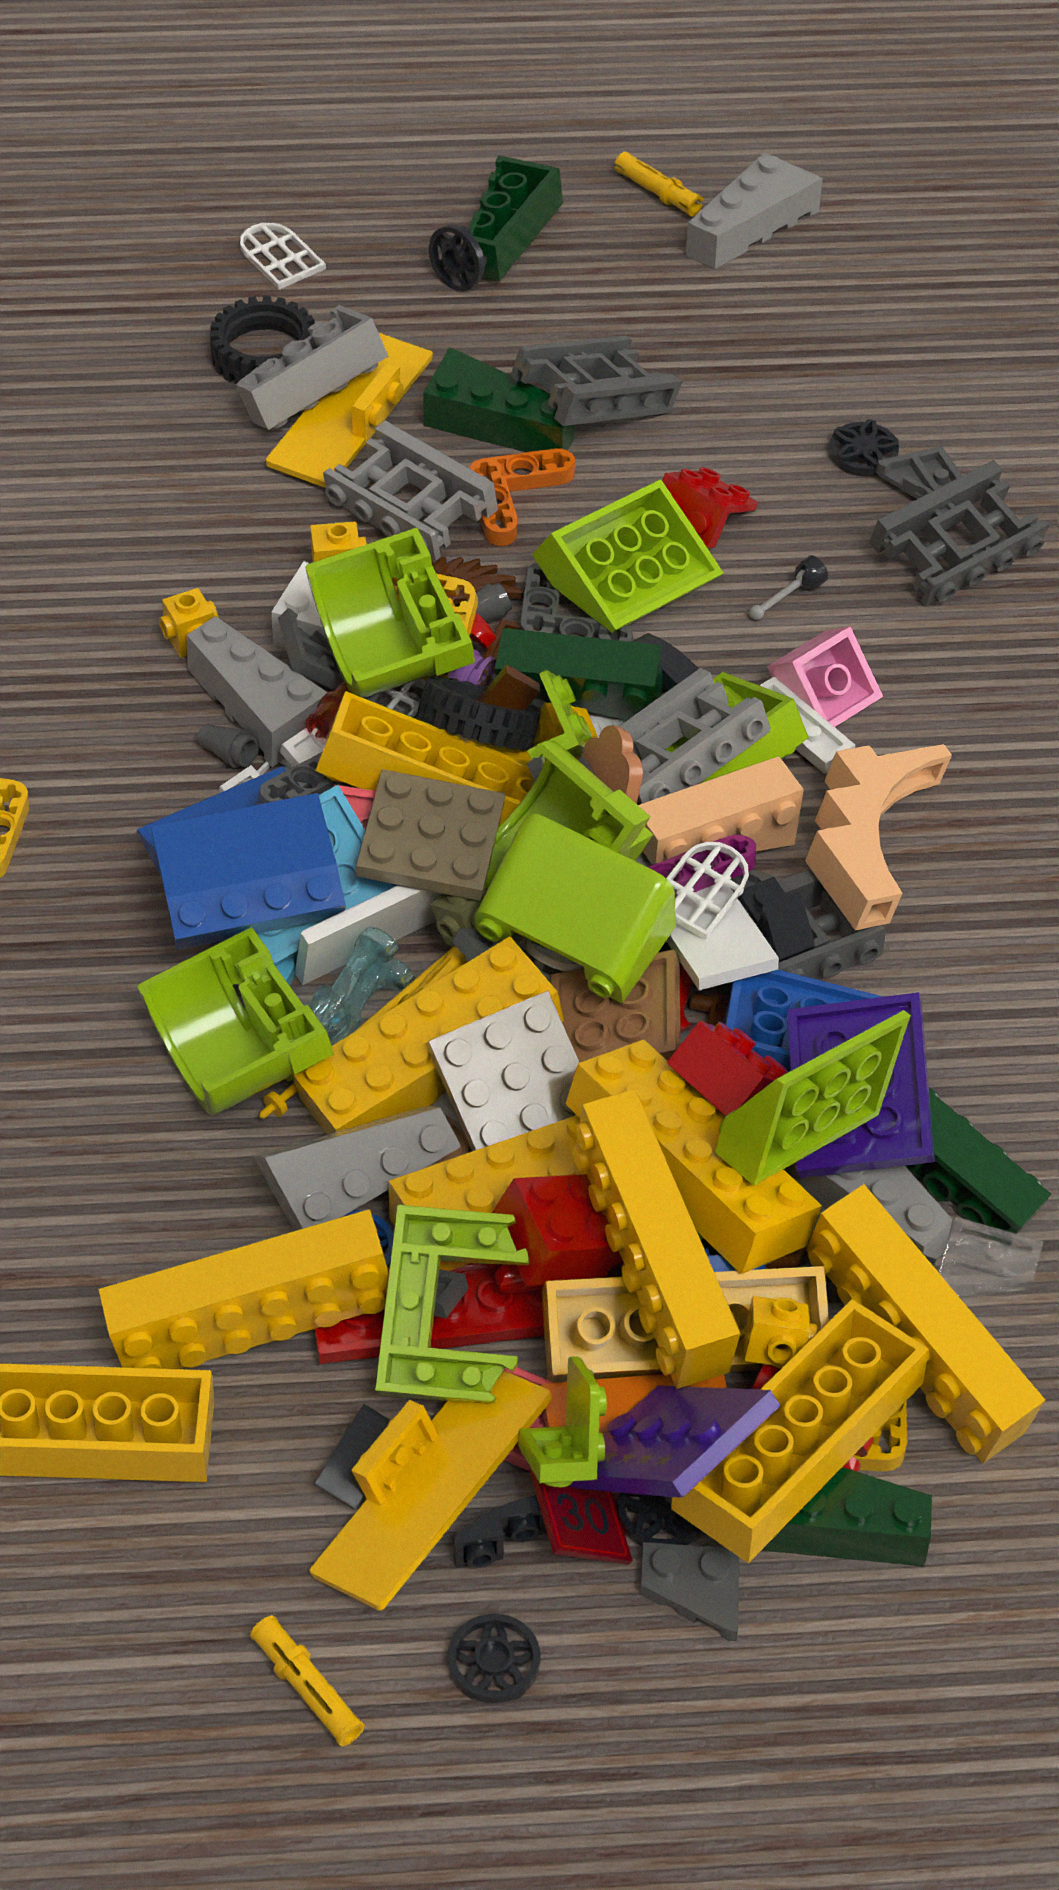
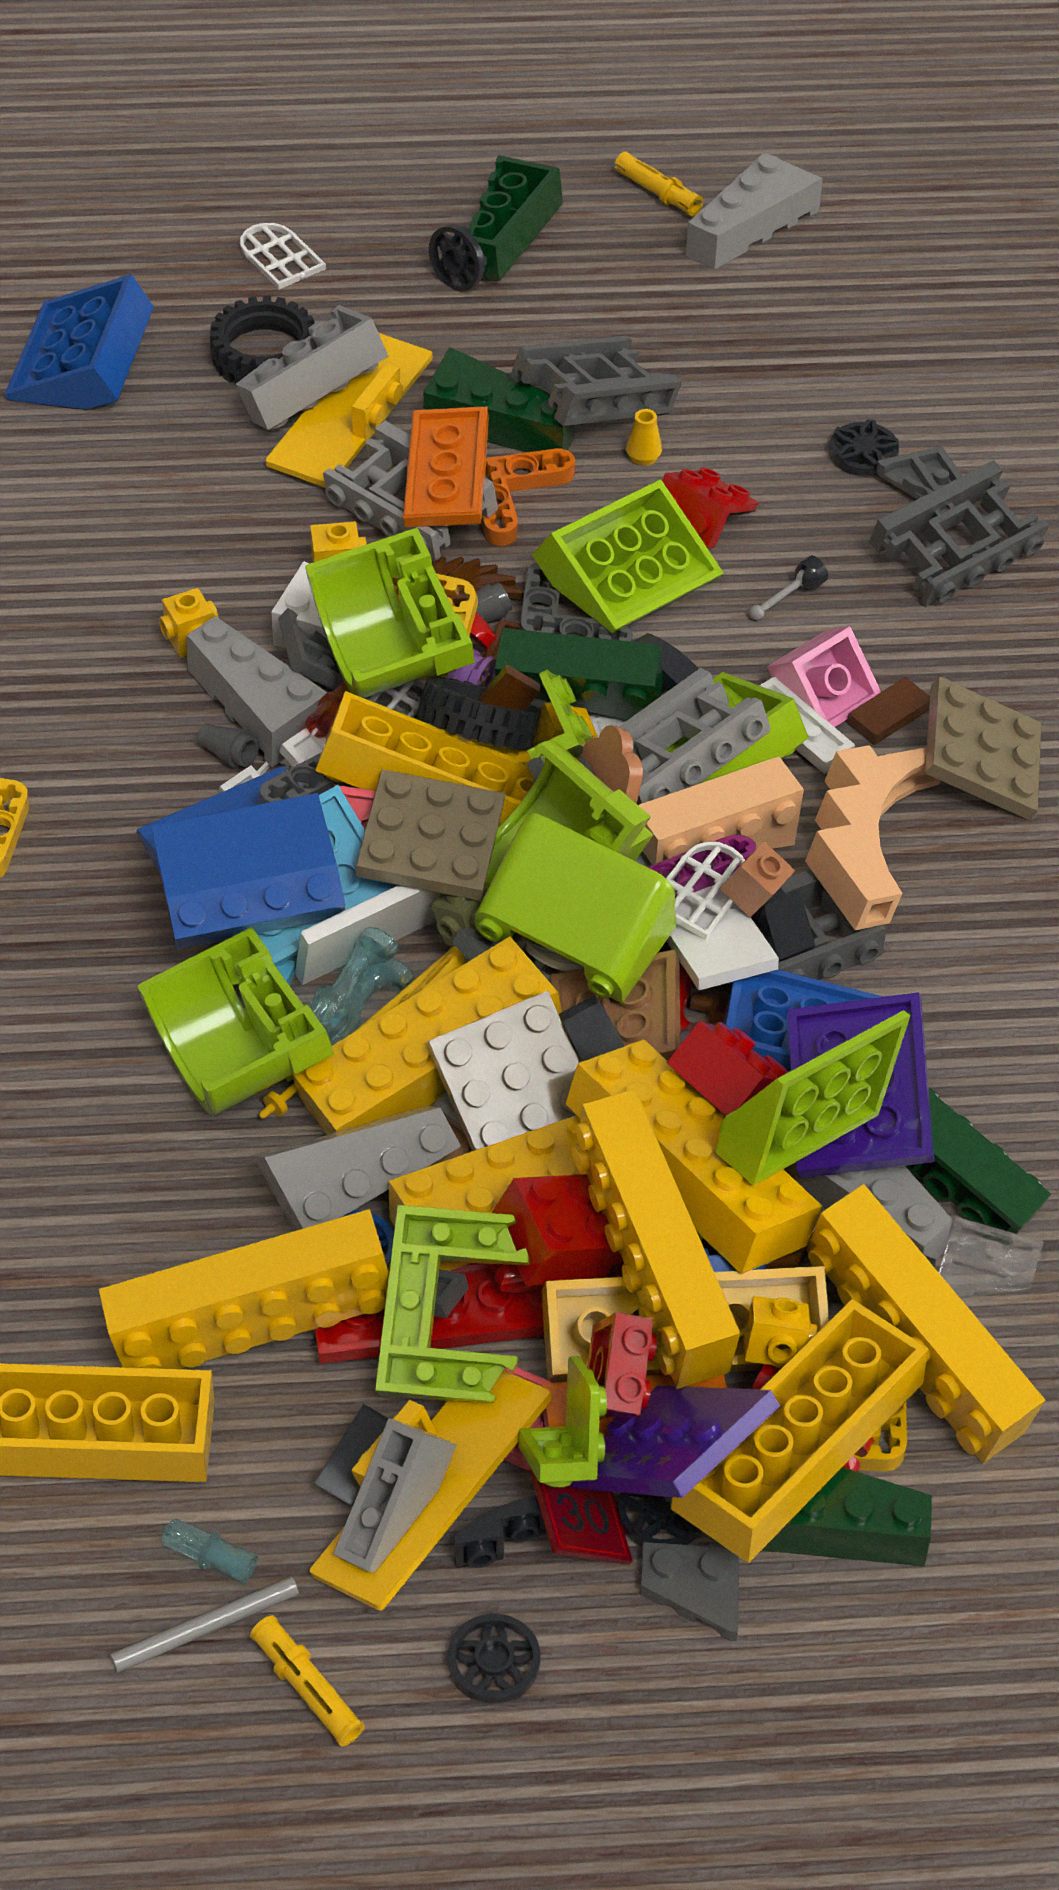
none -> blue slope [4,274,154,409]
none -> light grey bar [110,1576,299,1673]
none -> clear light blue axle [162,1519,258,1584]
none -> light grey slope [334,1418,457,1573]
none -> orange tile [403,407,489,527]
none -> black slope [559,995,624,1062]
none -> red plate [587,1312,657,1421]
none -> yellow cone [626,409,662,466]
none -> nougat brick [719,841,795,917]
none -> reddish brown tile [847,677,930,745]
none -> dark tan plate [925,676,1041,820]

